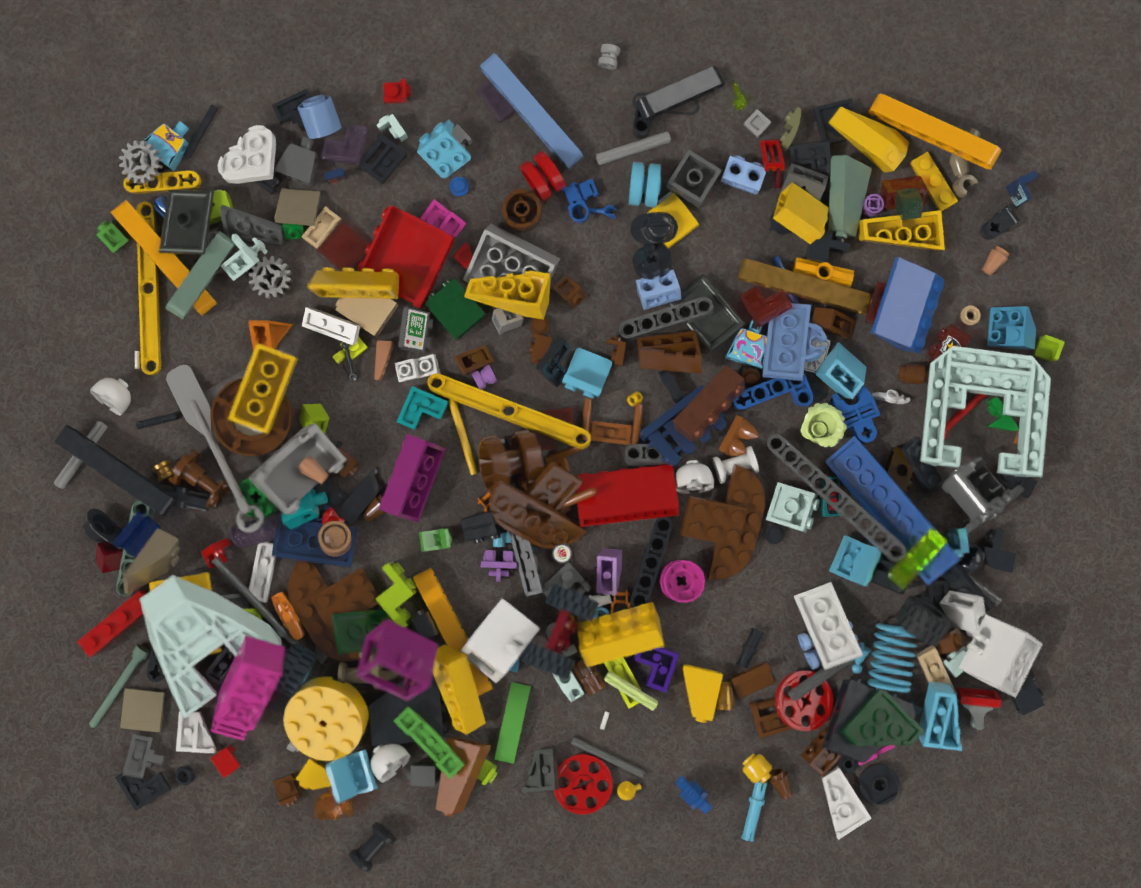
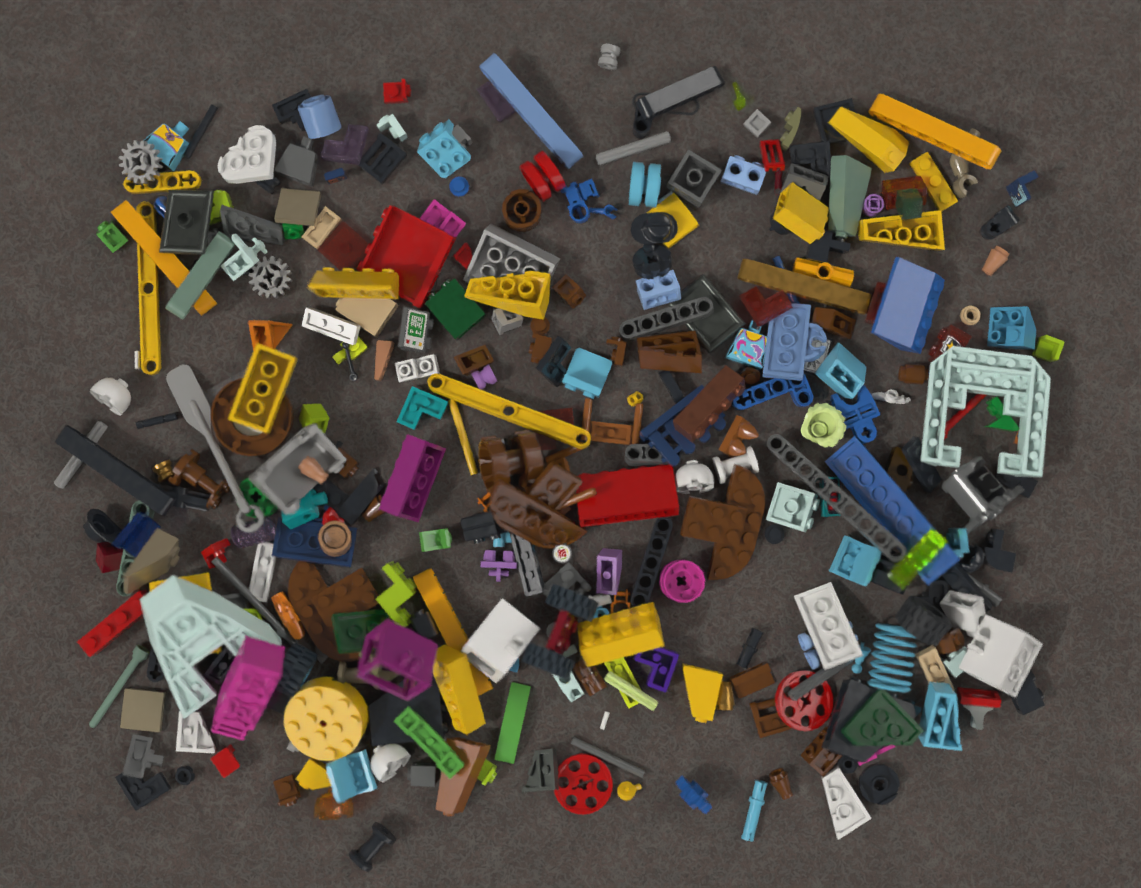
yellow head [742,753,772,784] -> none

